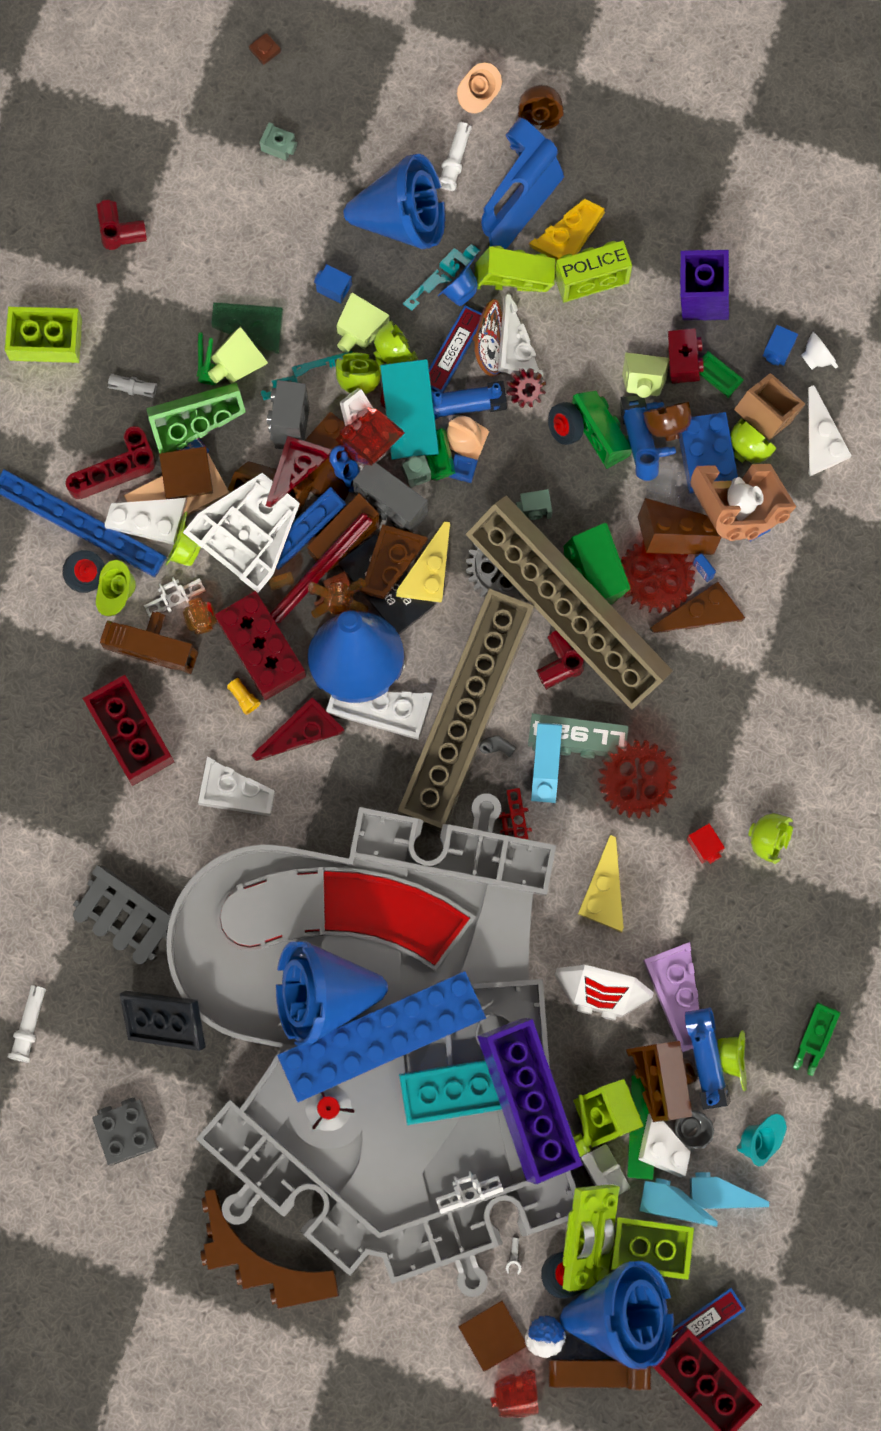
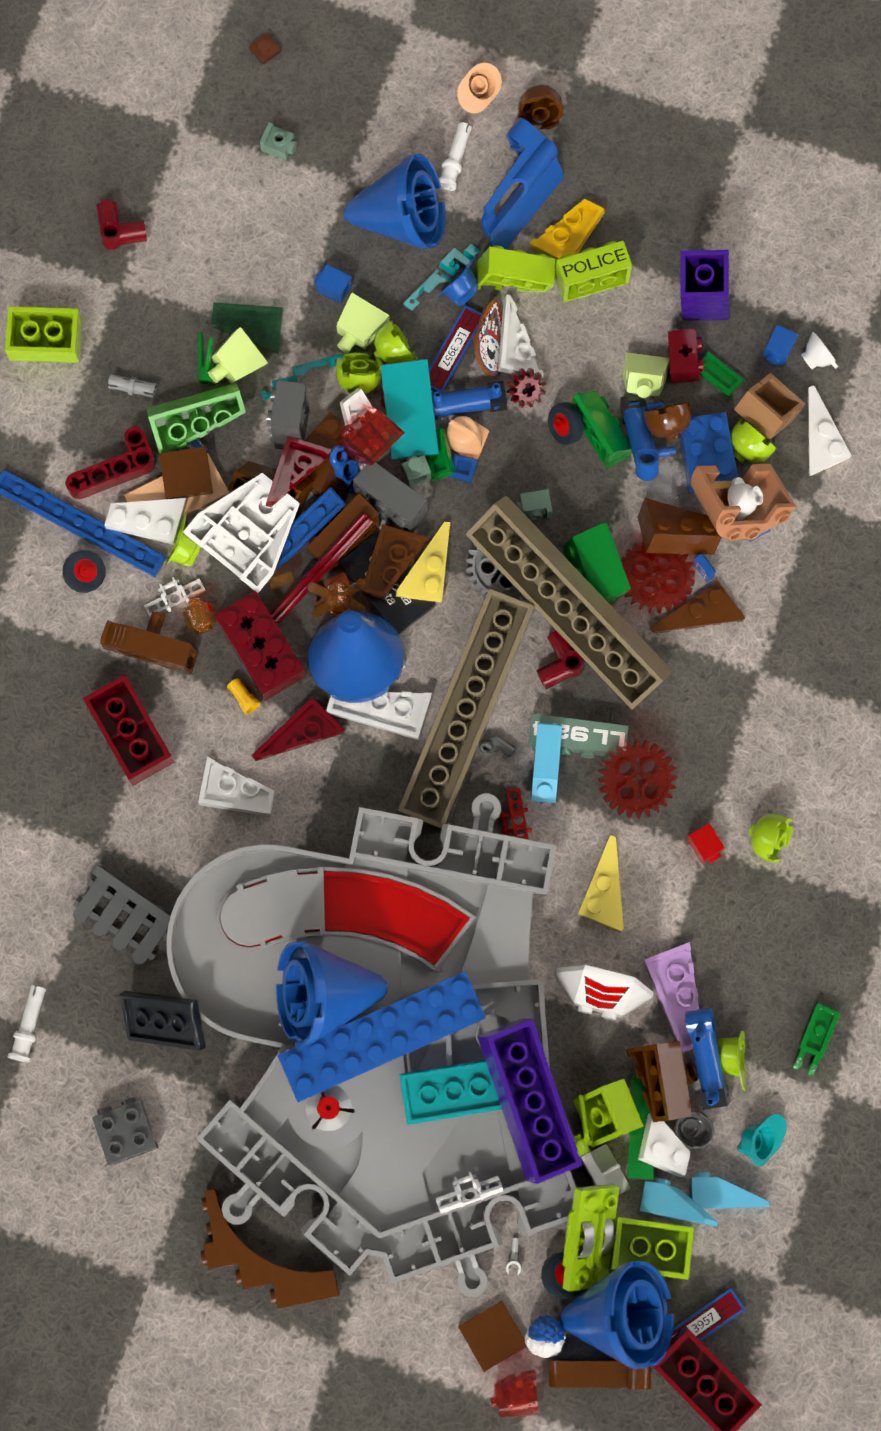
lime piece [96,560,136,617] -> none

